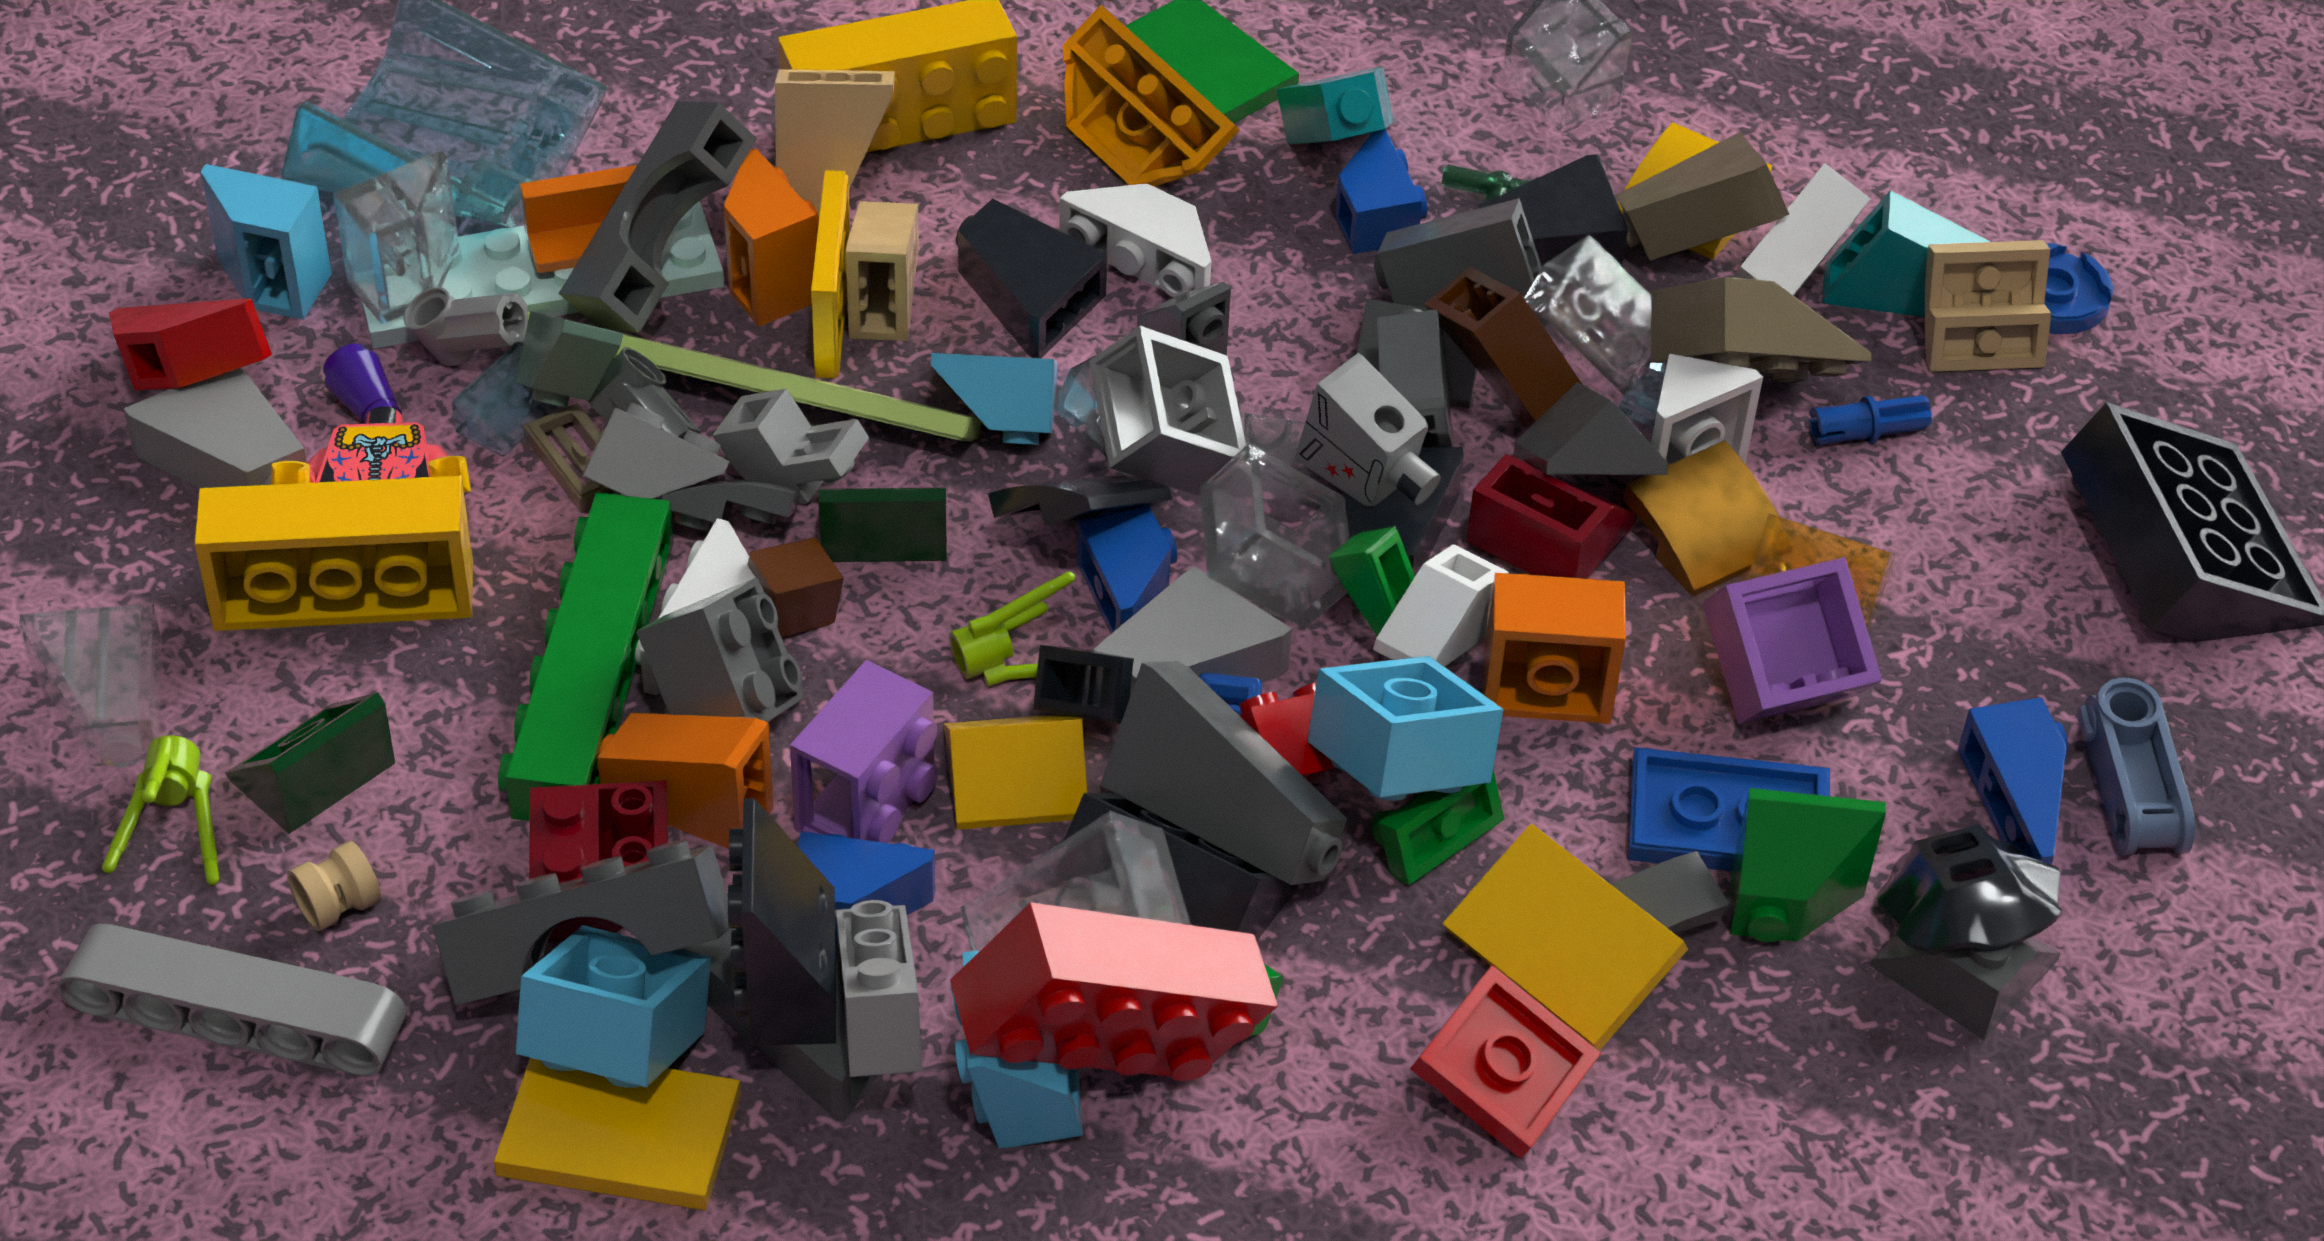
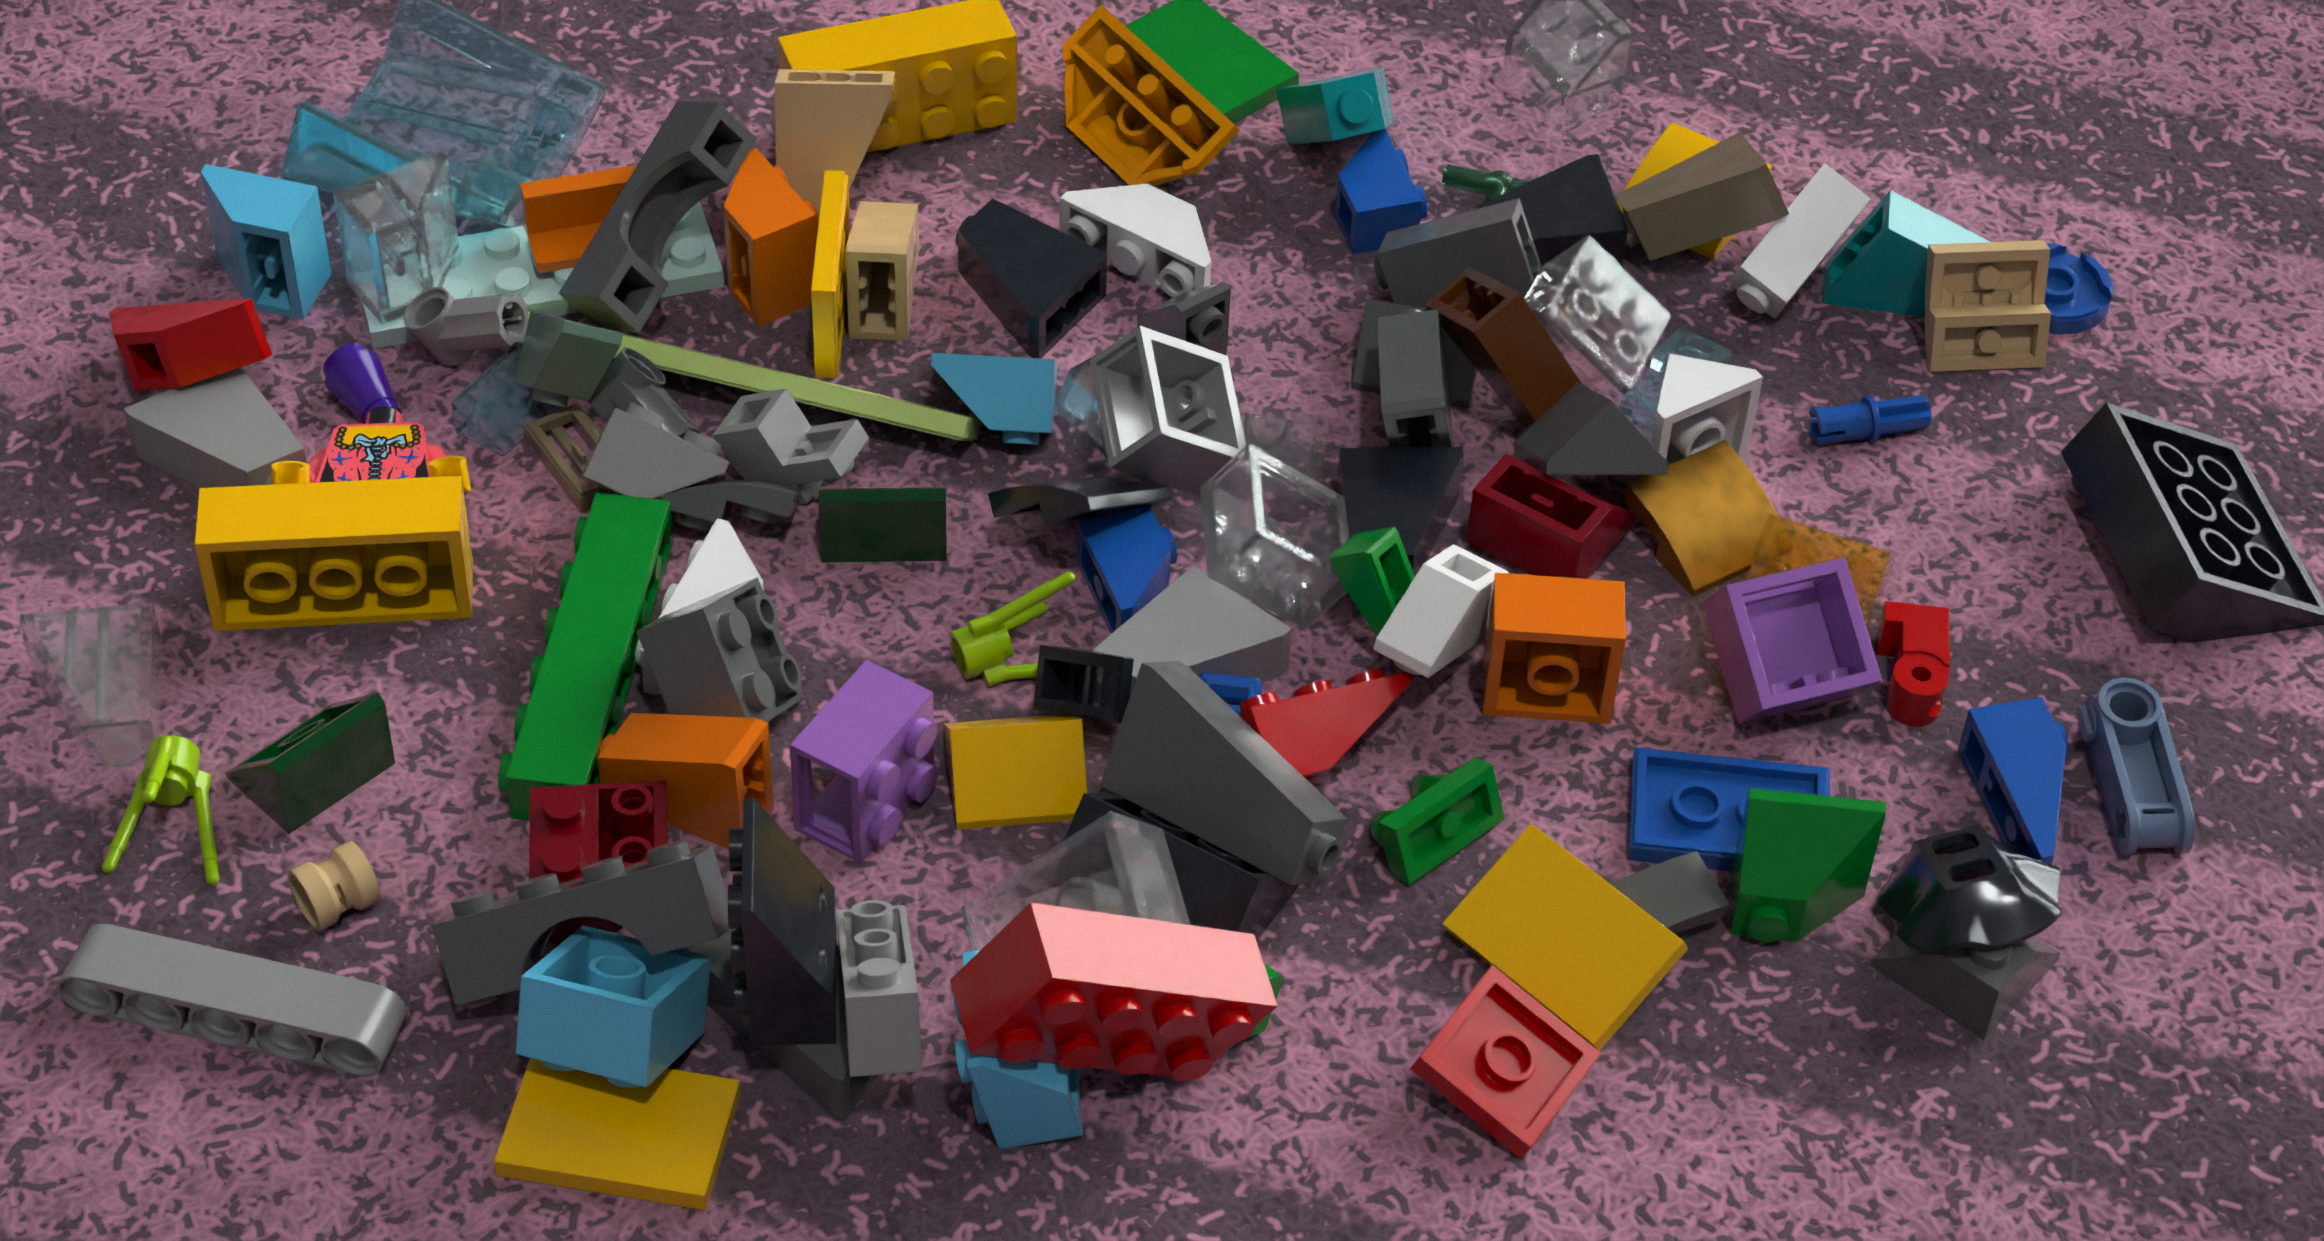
reddish brown panel [747,537,844,637] -> none
blue slope [797,831,936,942] -> none
light grey torso [1295,353,1441,506] -> none
medium azure brick [1307,656,1504,801] -> none
dark tan slope [1651,277,1871,383] -> none
none -> red leg [1876,601,1950,727]

